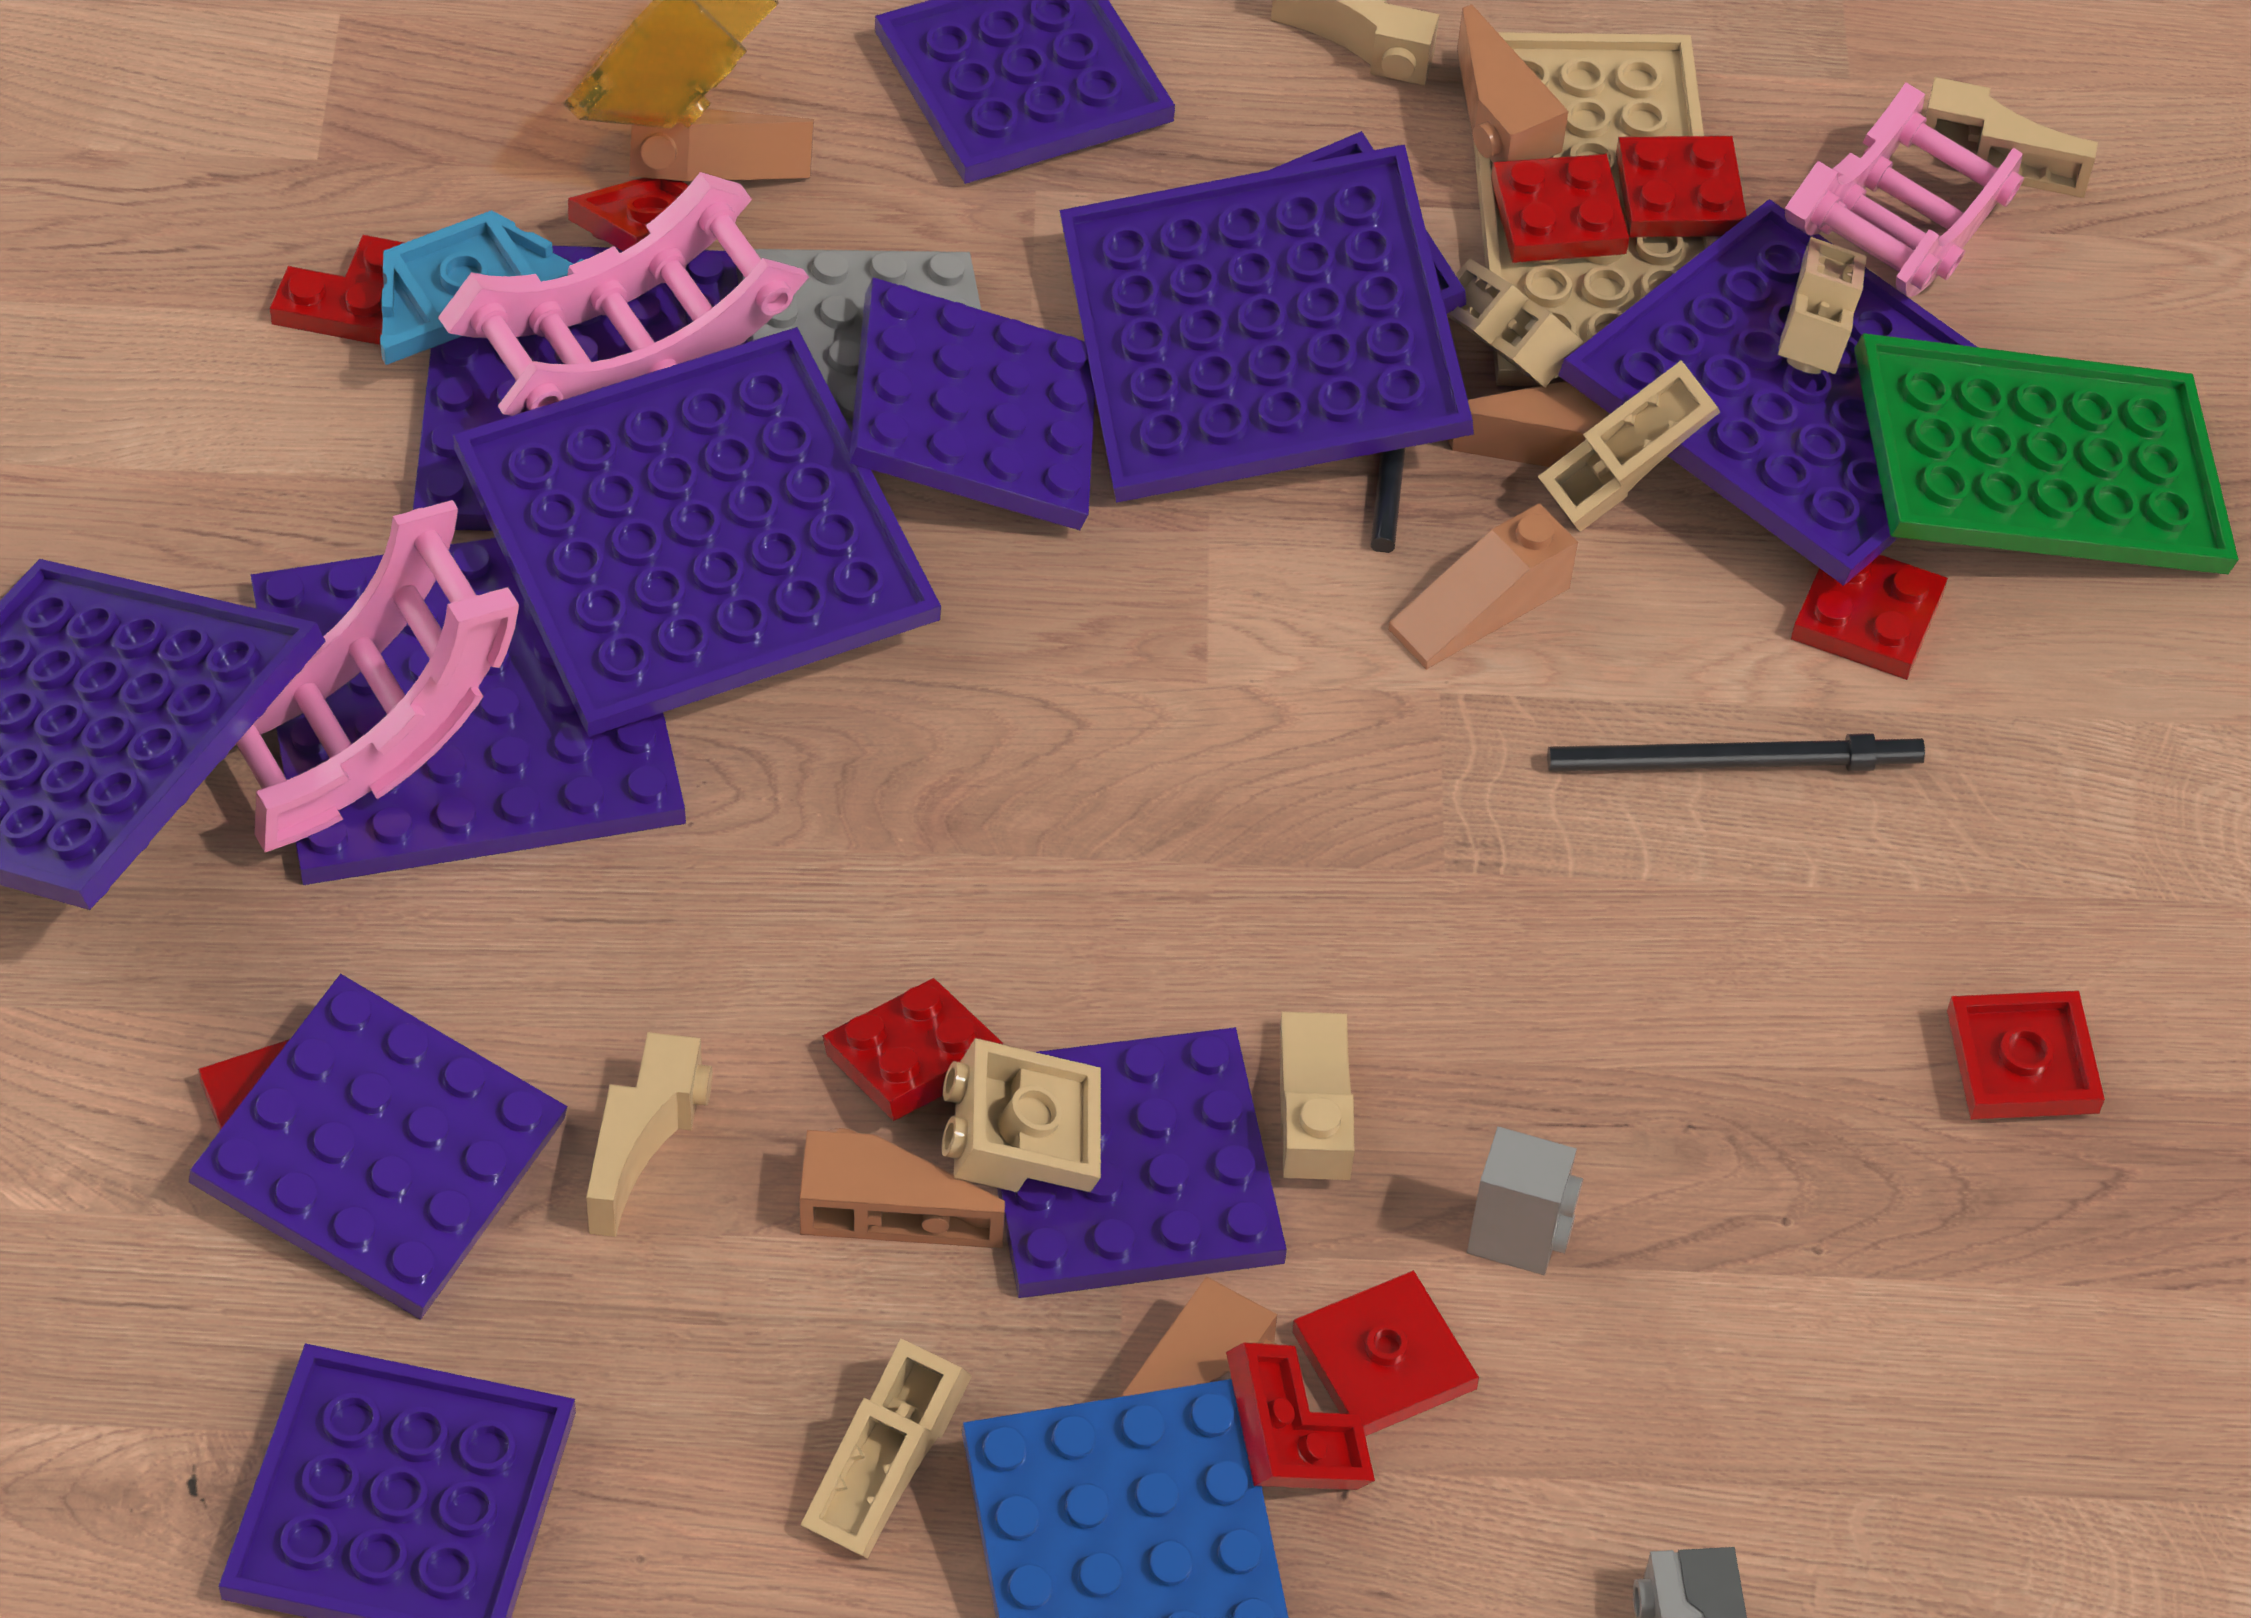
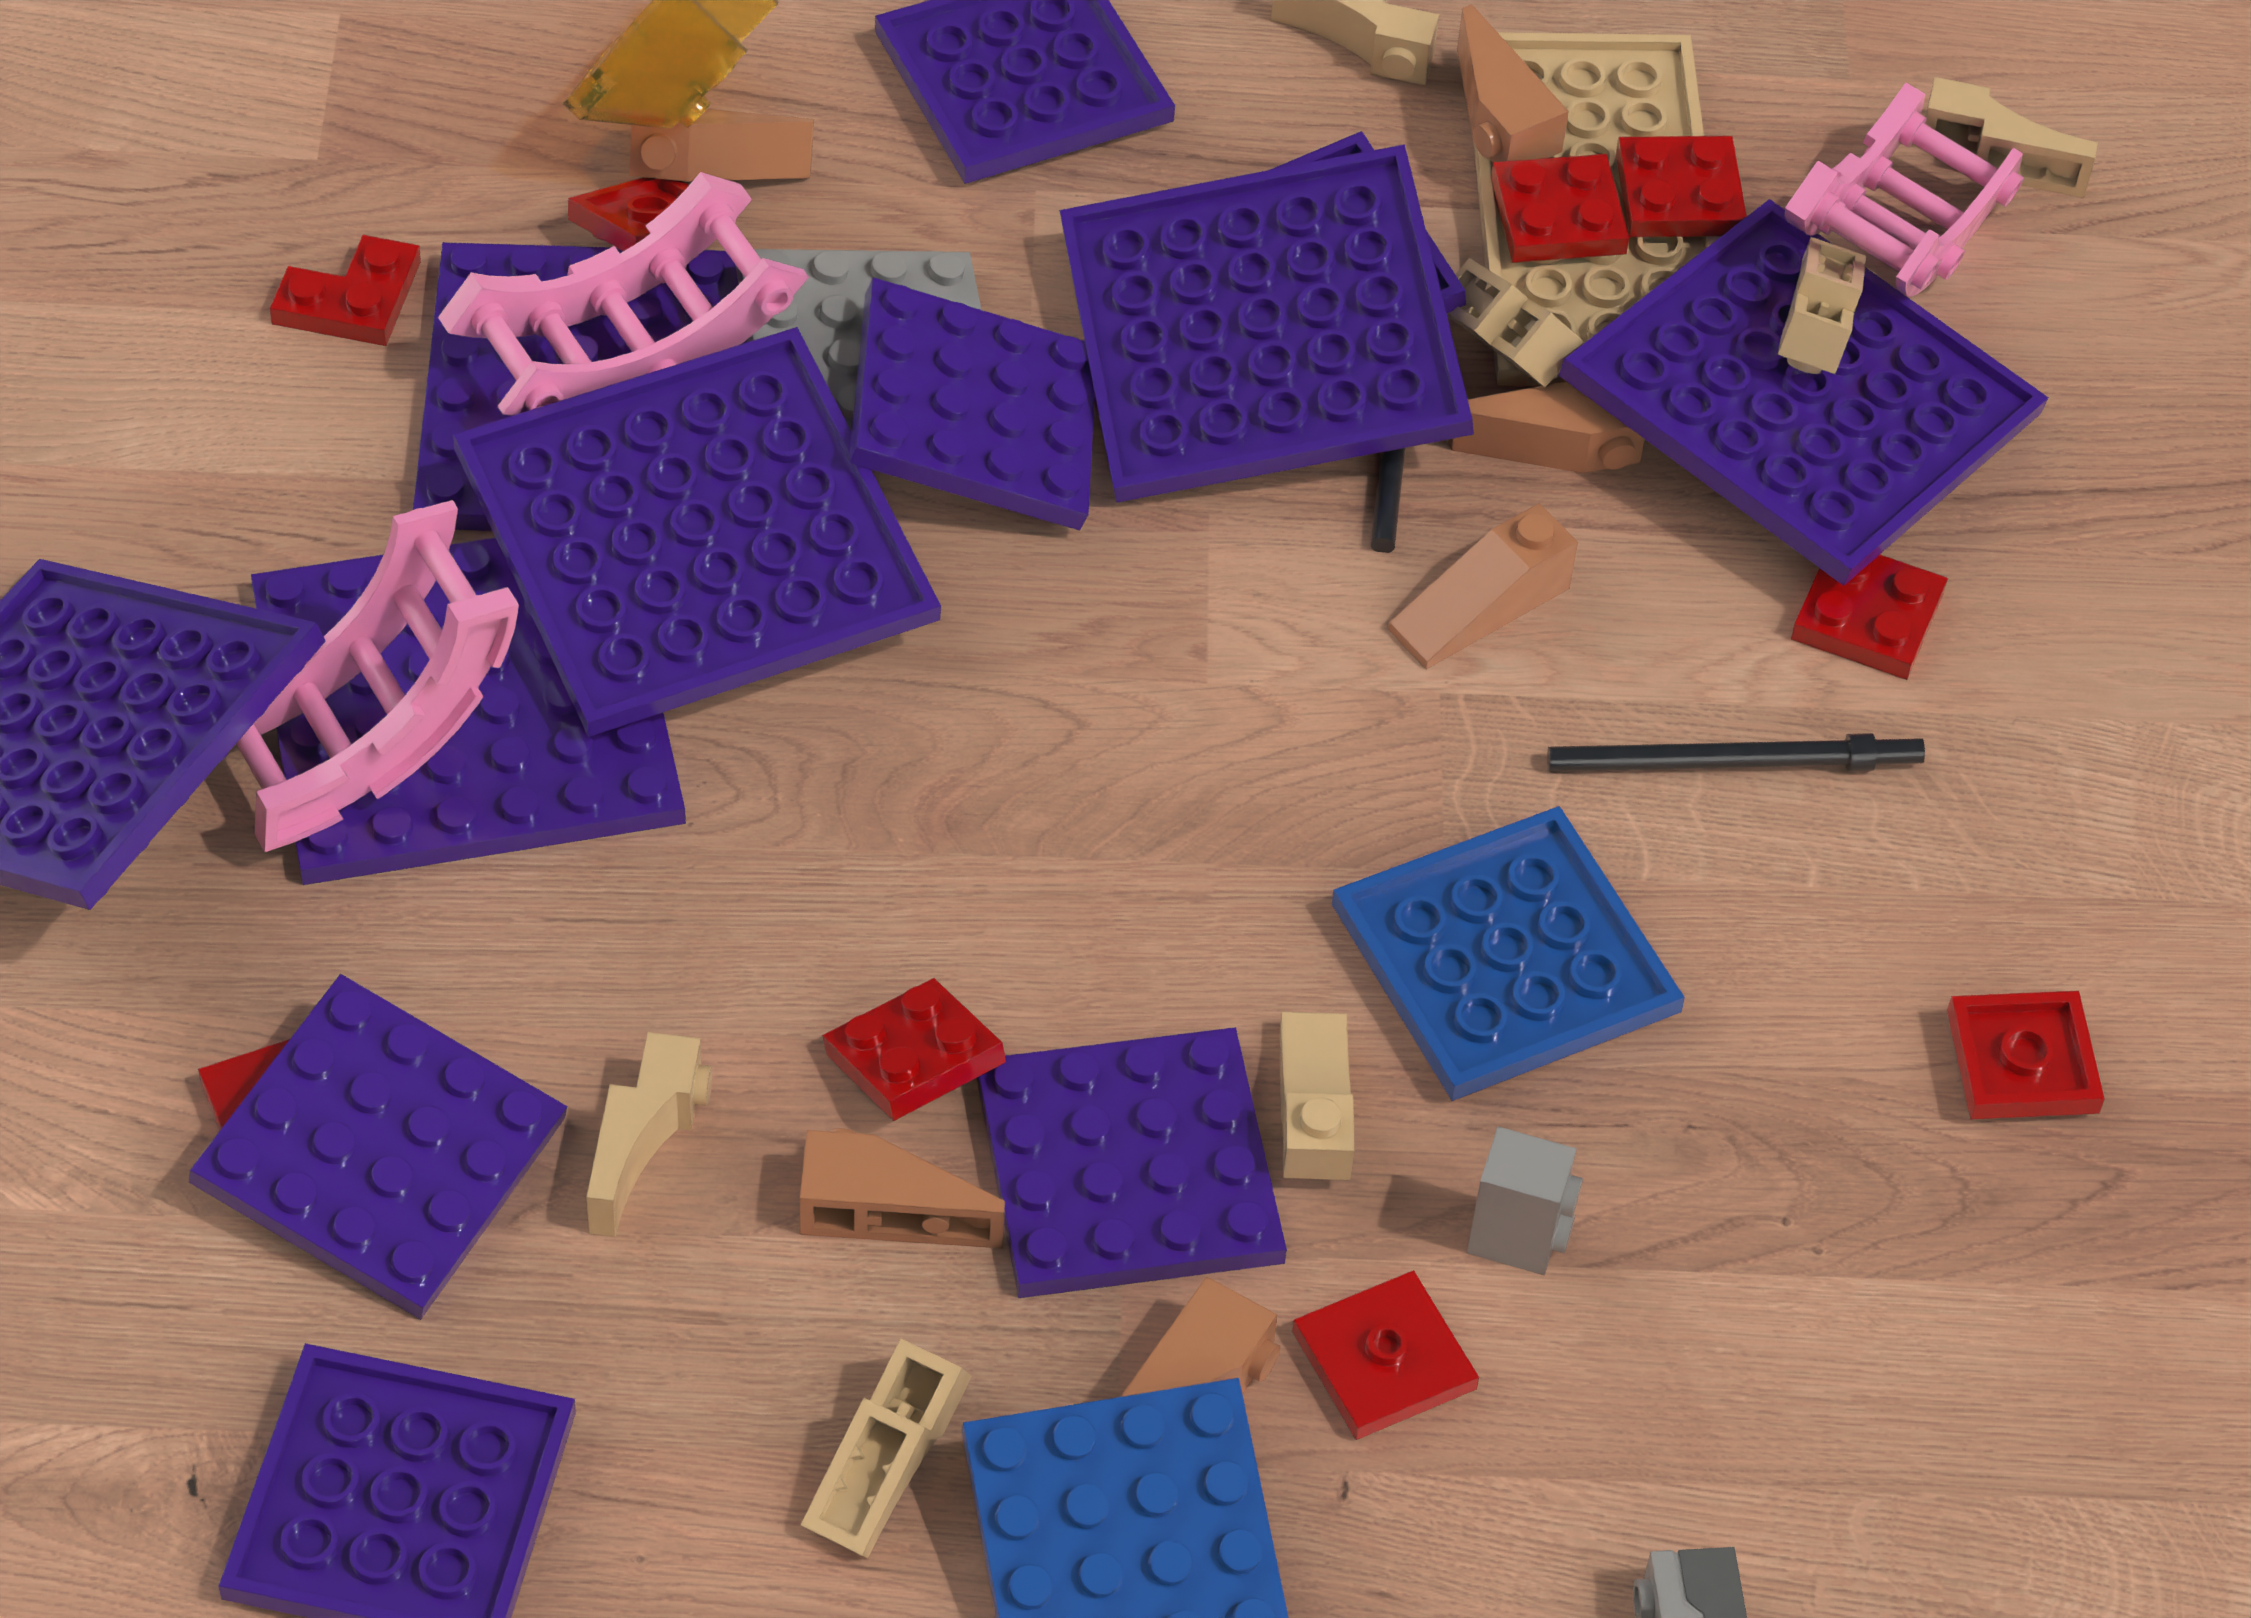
dark azure wing [380,210,584,365] -> none
tan plate [942,1038,1101,1192] -> none
red plate [1226,1342,1375,1490] -> none
tan slope [1538,360,1720,532] -> none
green plate [1854,333,2239,575] -> none
none -> blue plate [1332,806,1685,1101]

